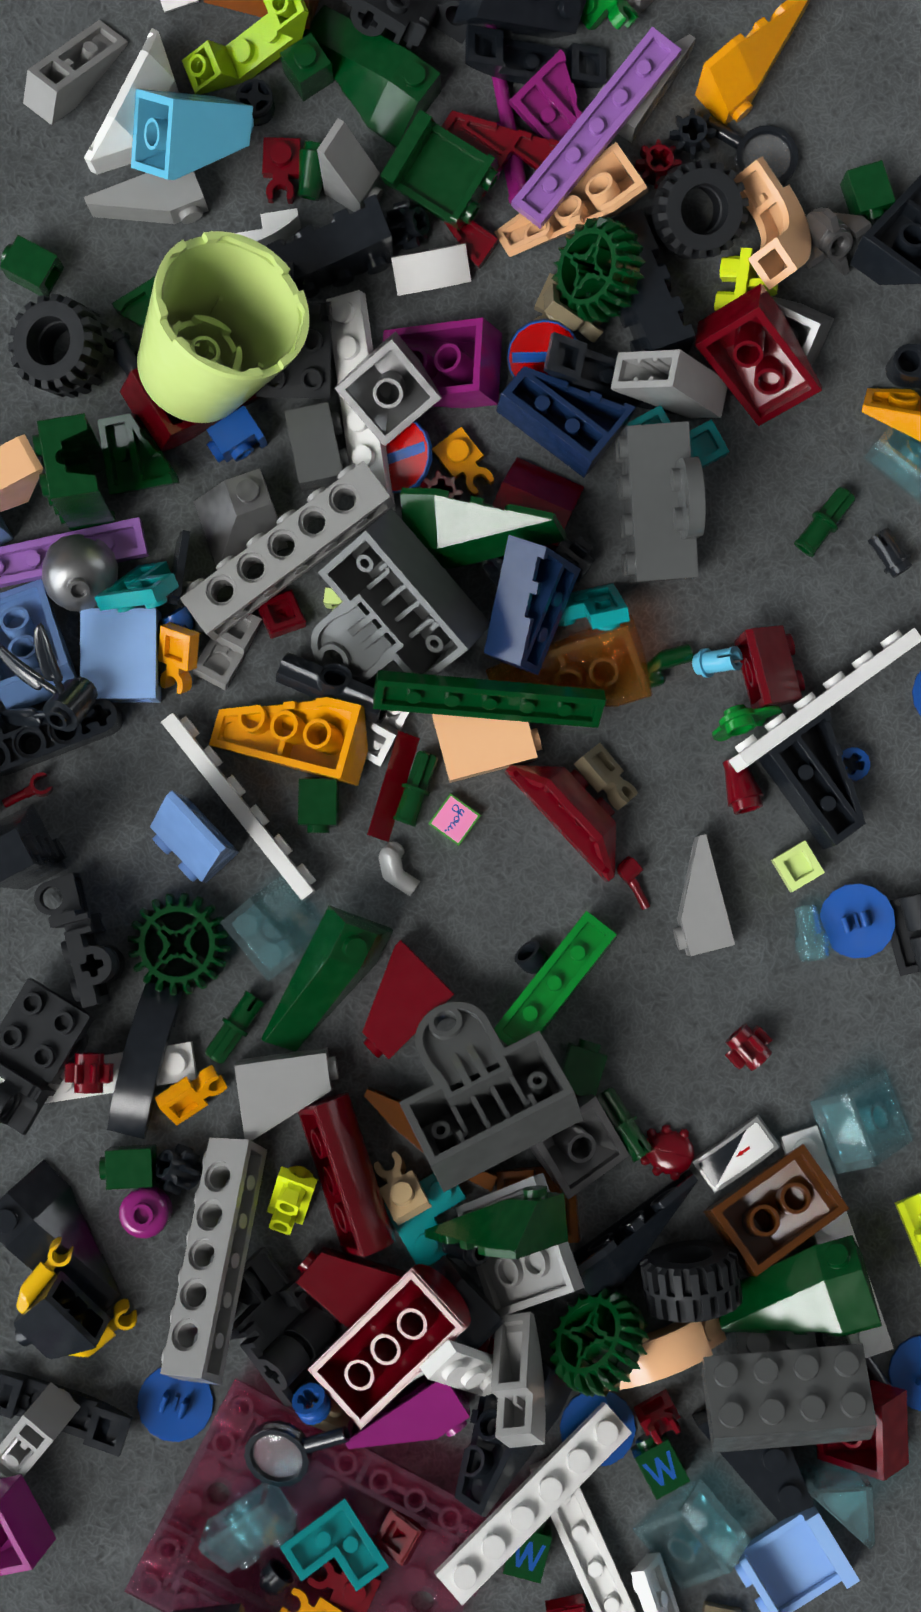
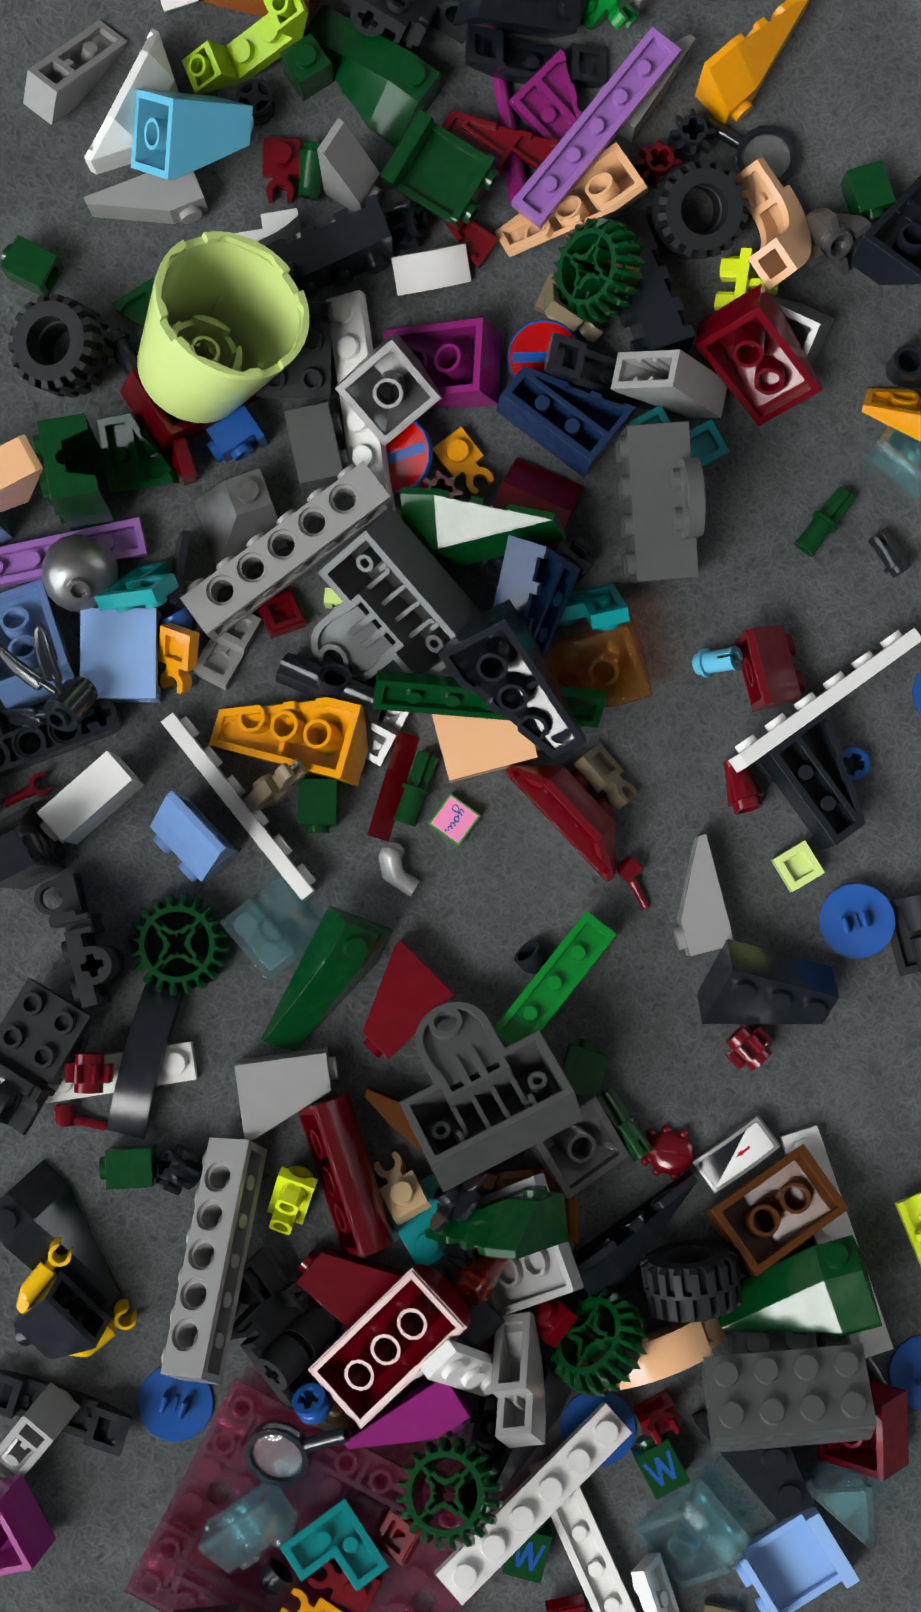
magenta head [119,1186,172,1239] -> none
light orange plate [154,1065,228,1126] -> none
dark green axle [205,990,265,1064] -> none
dark green arm [641,644,693,688] -> none
green plate [712,704,783,742] -> none
clear light blue cone [794,905,832,962] -> none
clear light blue slope [810,1070,913,1174] -> none
none -> white brick [37,751,144,845]
none -> dark red hand [54,1104,107,1131]
none -> dark red tile [170,438,198,486]
none -> dark tan plate [243,759,307,812]
none -> dark green gear [396,1437,503,1551]
none -> black plate [430,1171,487,1233]
none -> black wedge [438,599,586,758]
none -> clear red cone [455,1255,508,1305]
none -> dark red plate [522,1297,578,1348]
none -> black wedge [697,939,839,1024]

